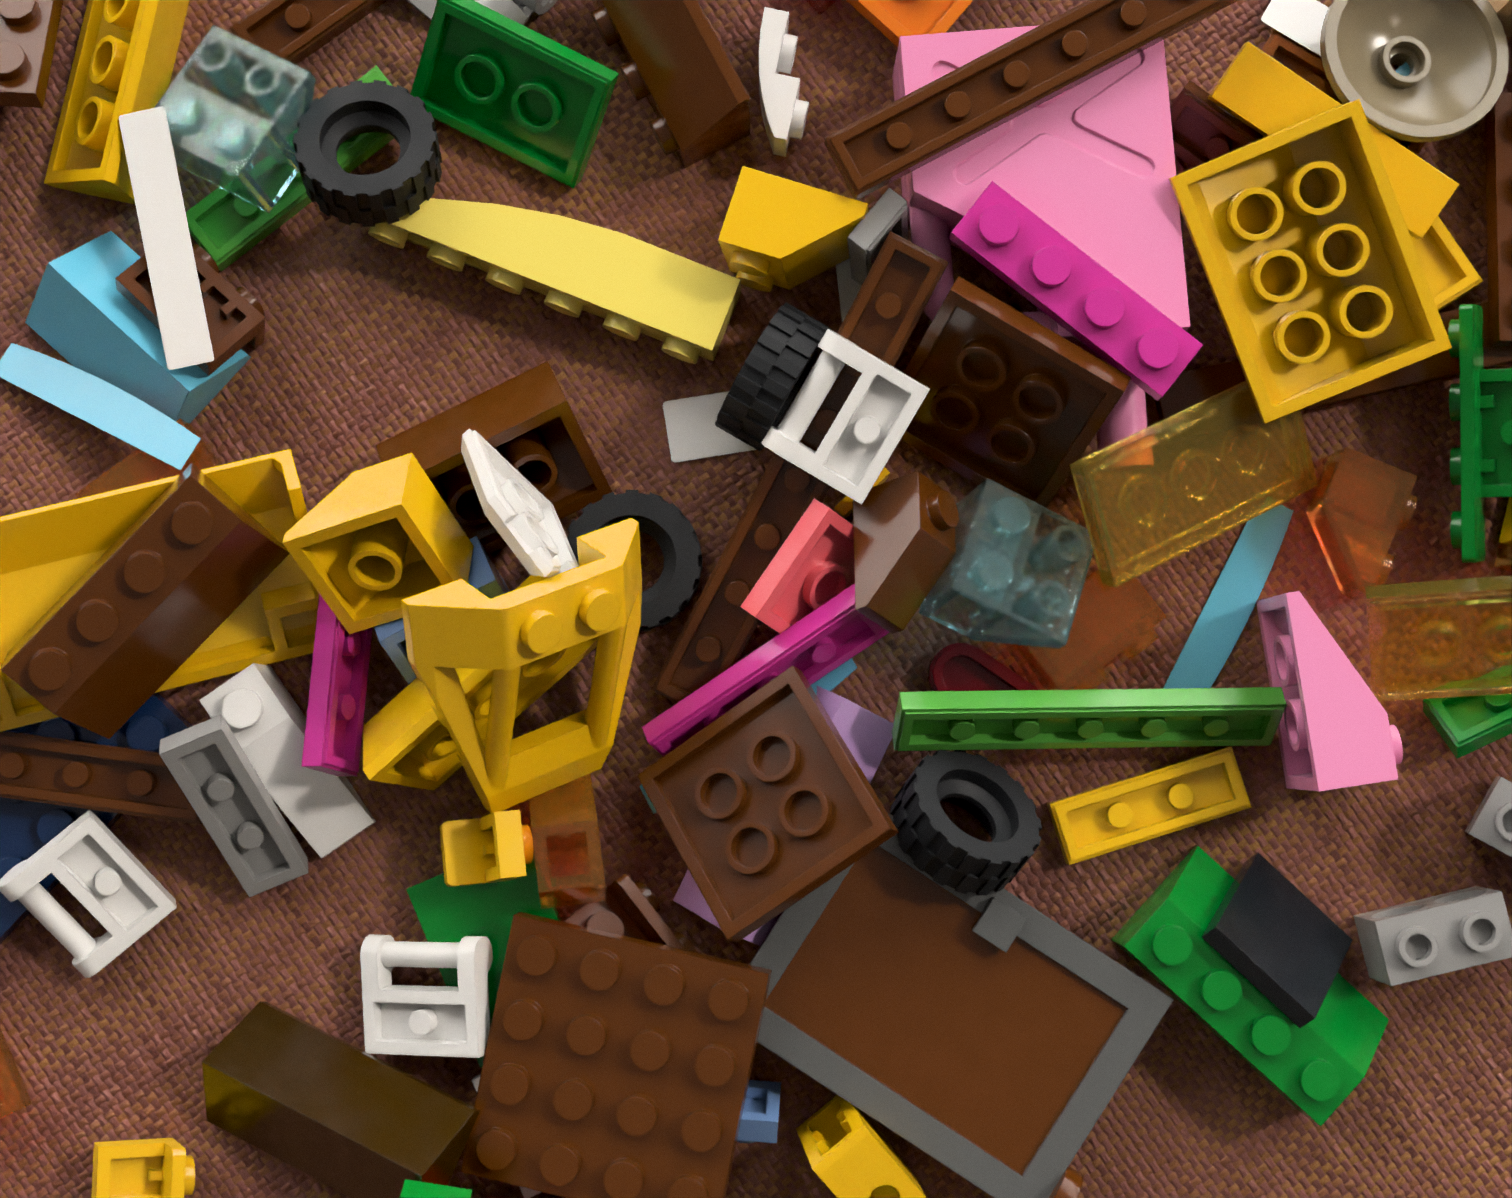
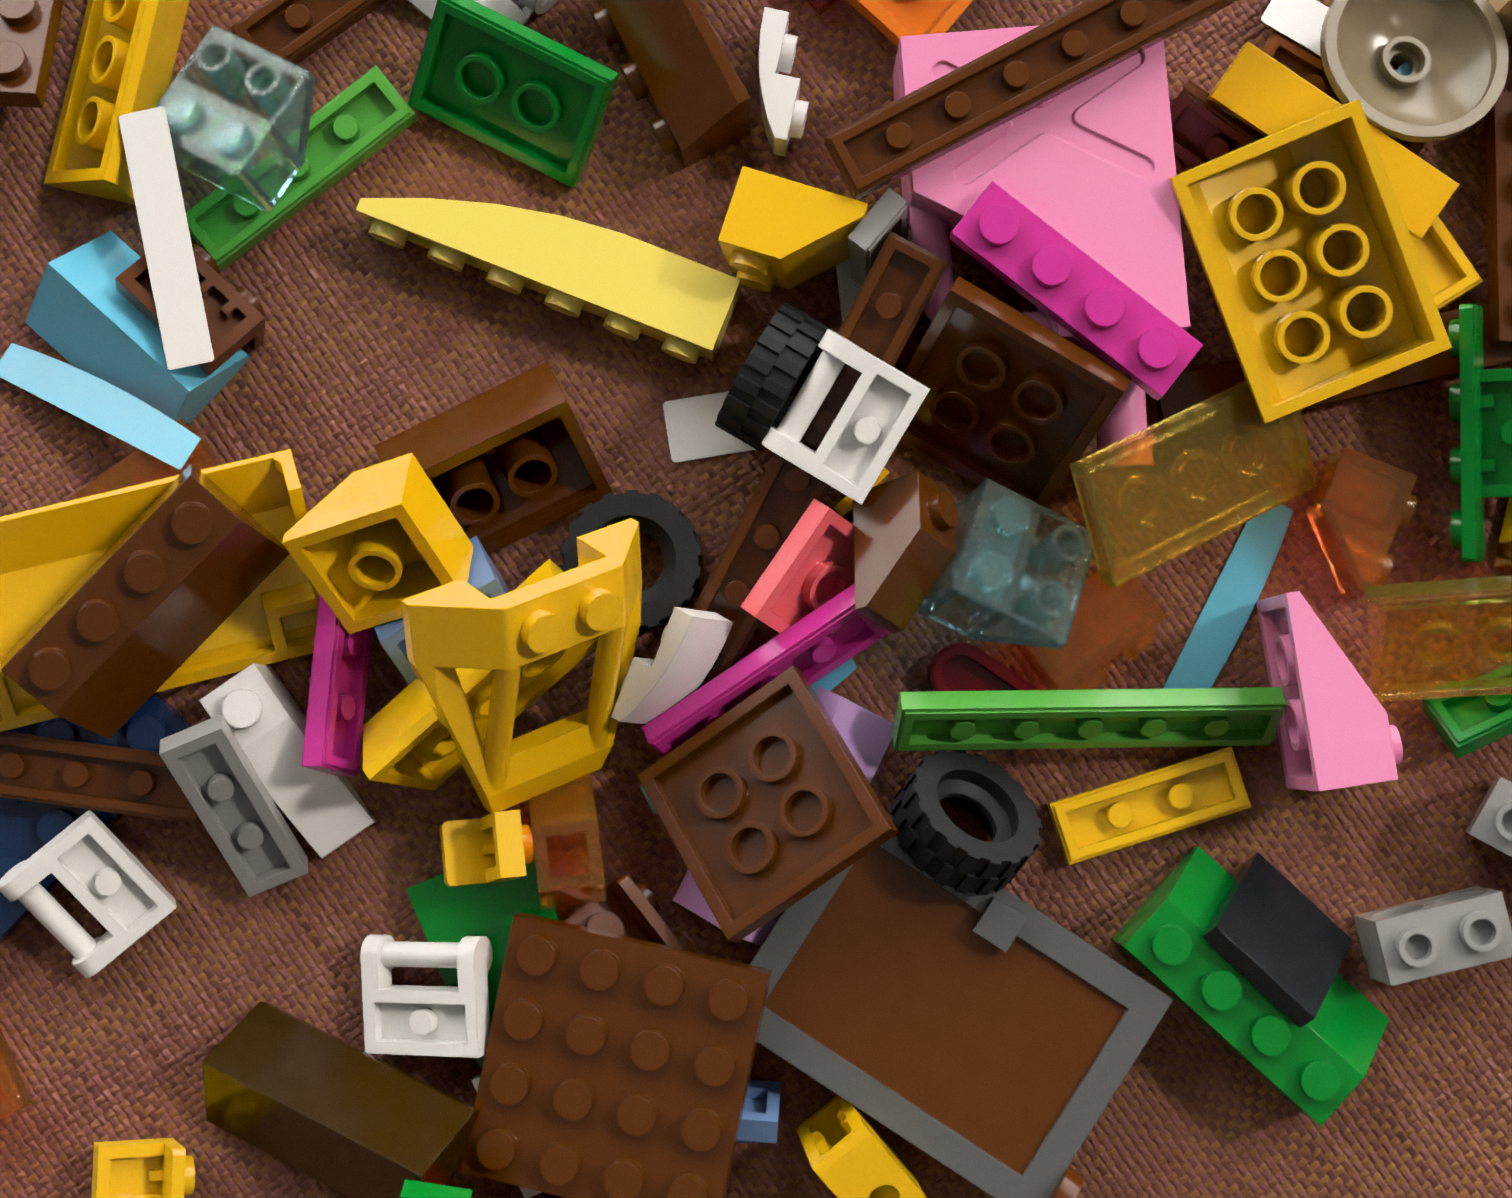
black tyre [293,80,442,227] -> none
white tile [461,428,579,577] -> none
none -> white slope [611,606,734,724]

